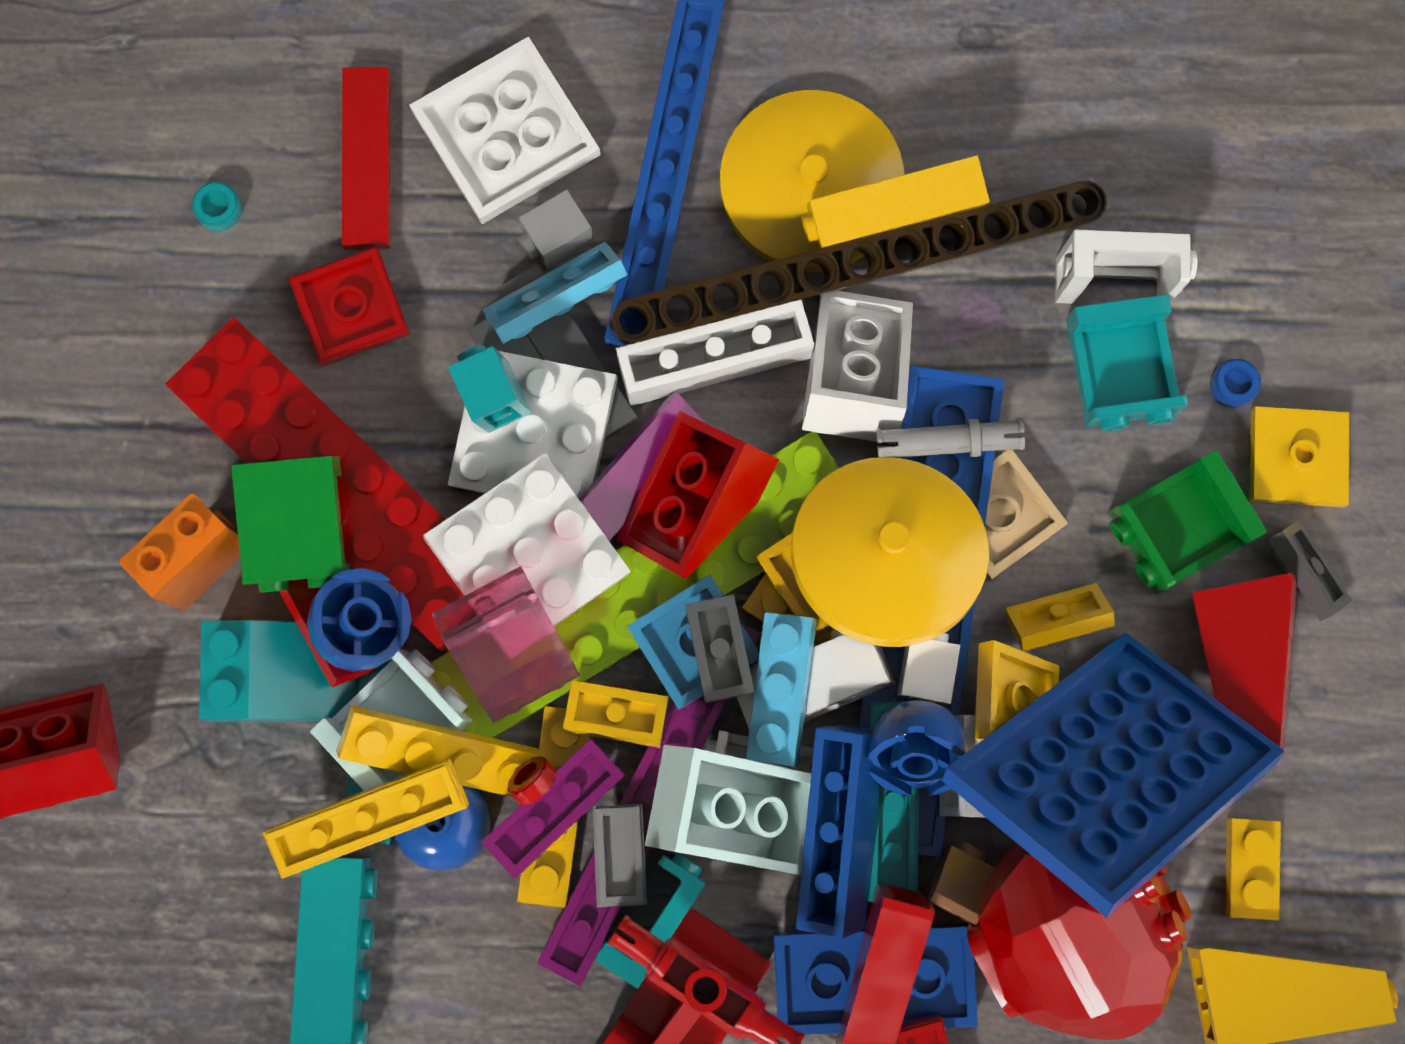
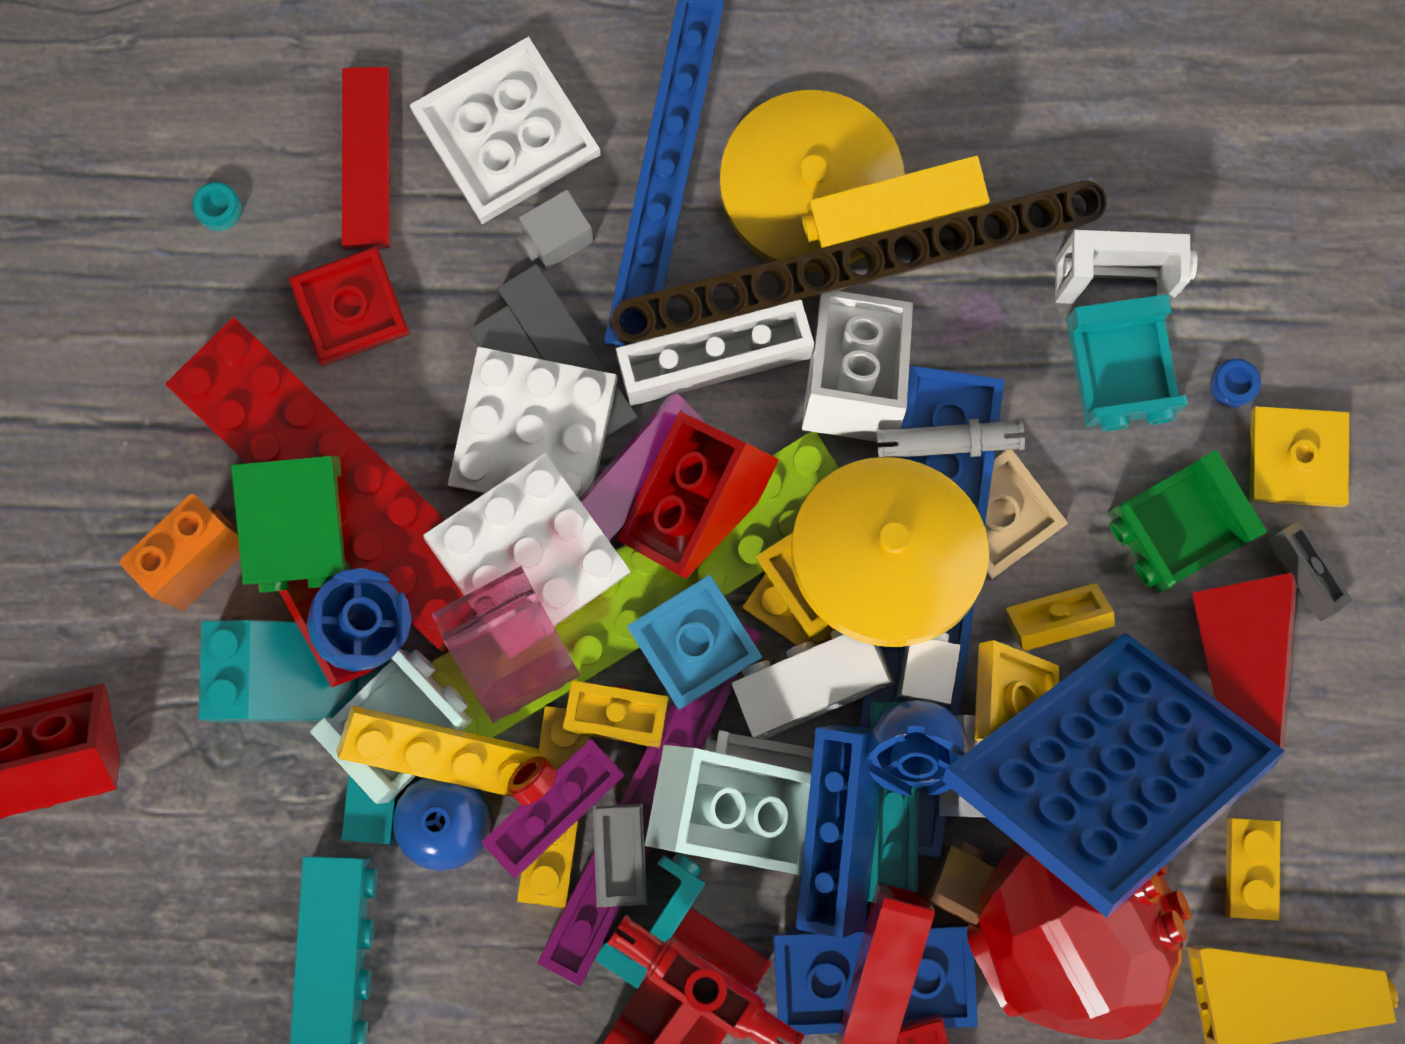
yellow tile [263,758,469,879] -> none
teal brick [448,345,532,433] -> none
medium azure plate [482,242,627,344] -> none
dark grey plate [685,594,755,703] -> none
medium azure plate [746,612,817,768] -> none

